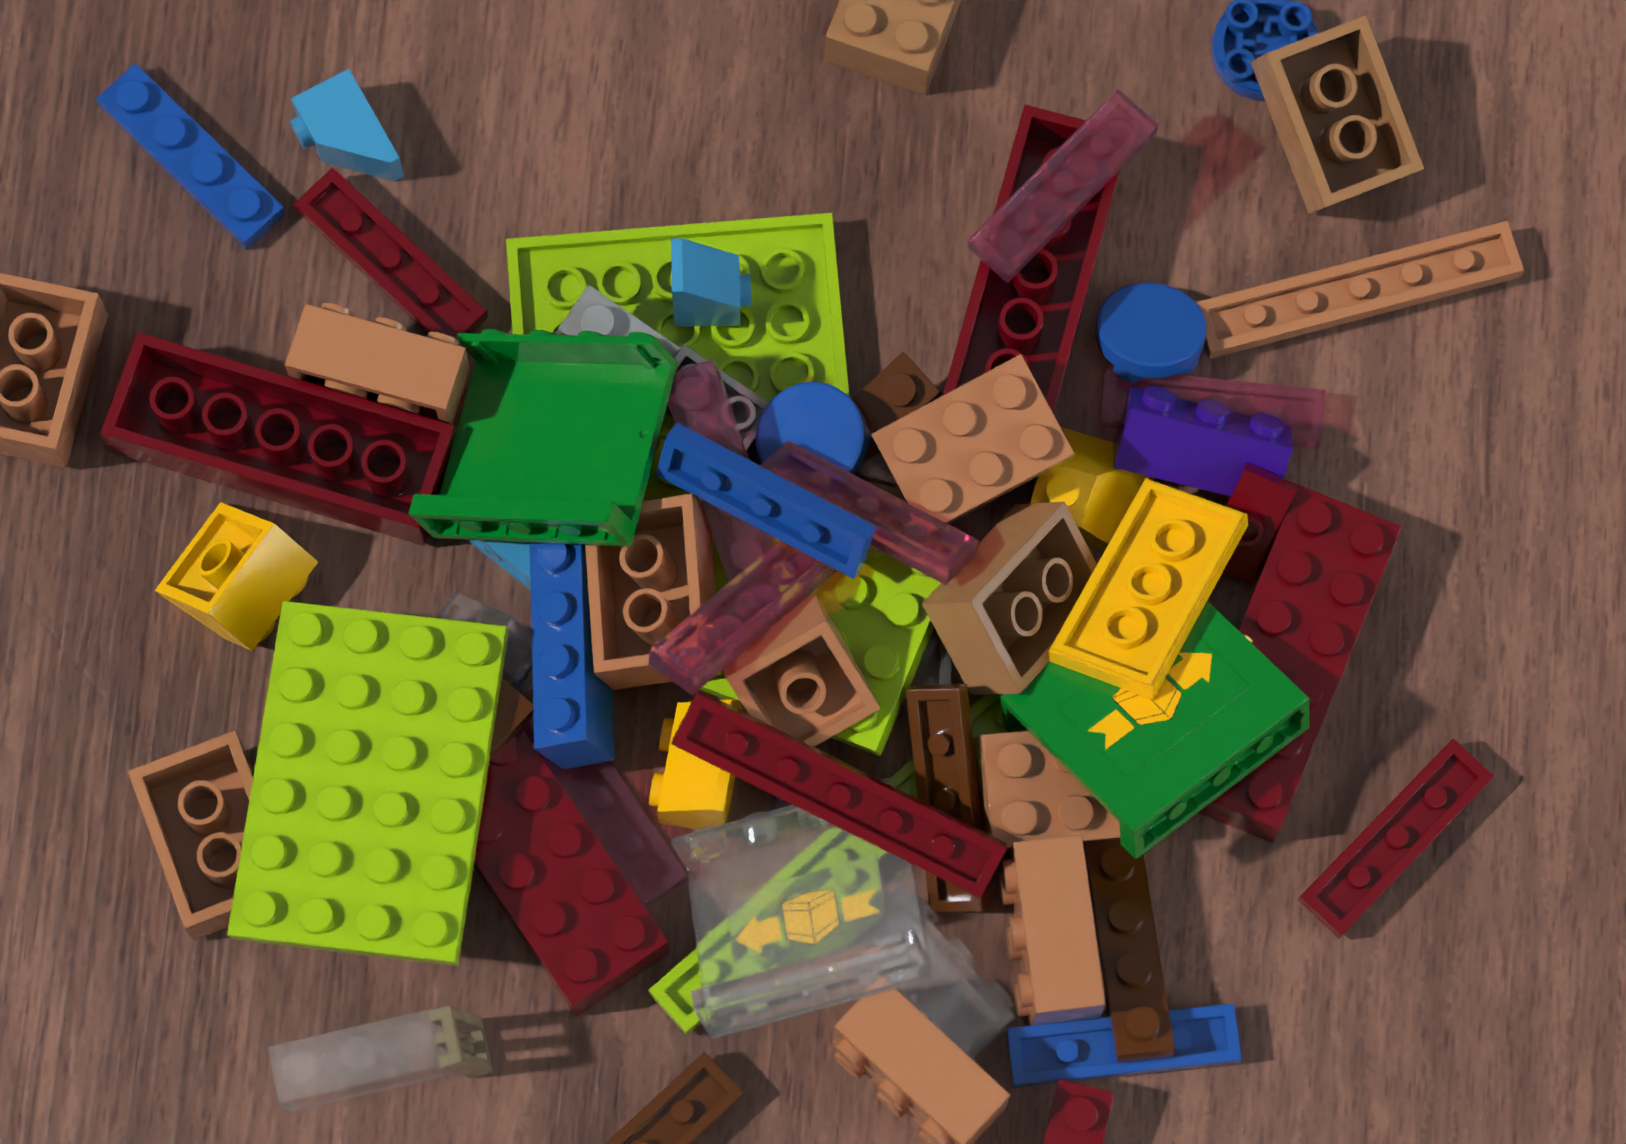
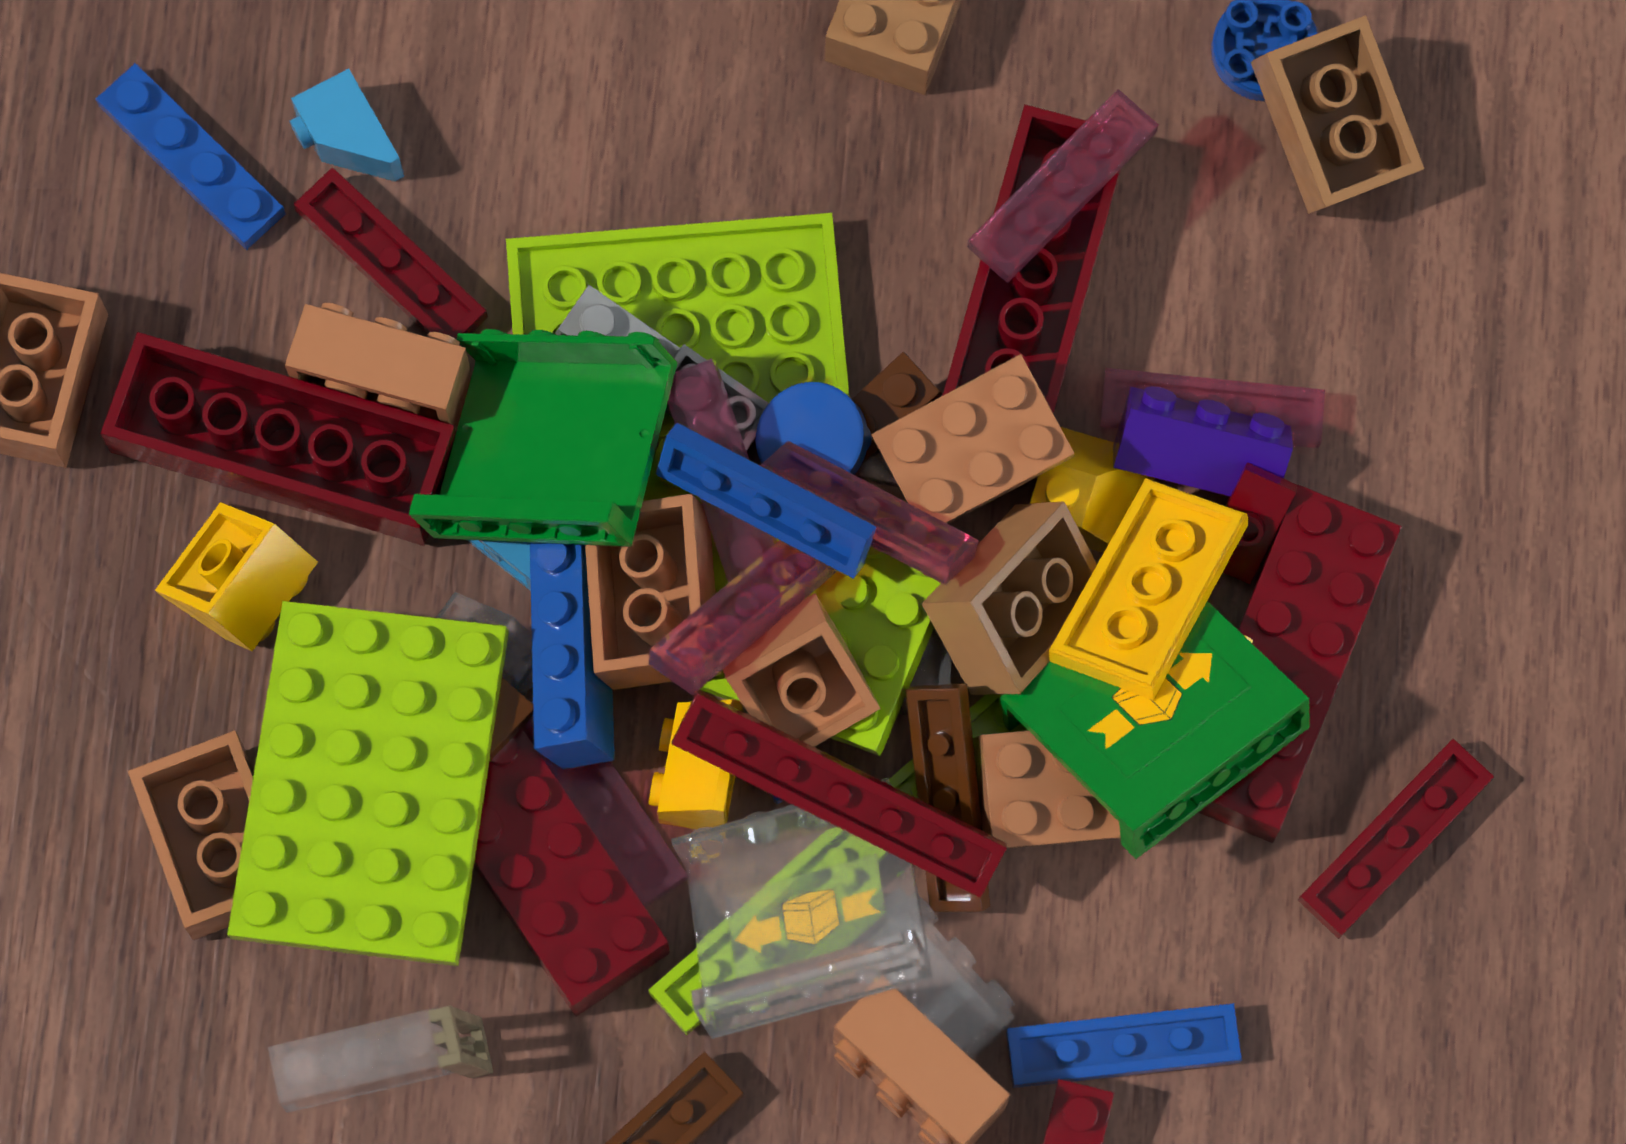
dark azure slope [671,238,751,327] -> none
nougat brick [999,834,1106,1026] -> none
reddish brown plate [1084,839,1175,1064] -> none
blue tile [1095,282,1207,382] -> none
nougat plate [1196,221,1524,359] -> none

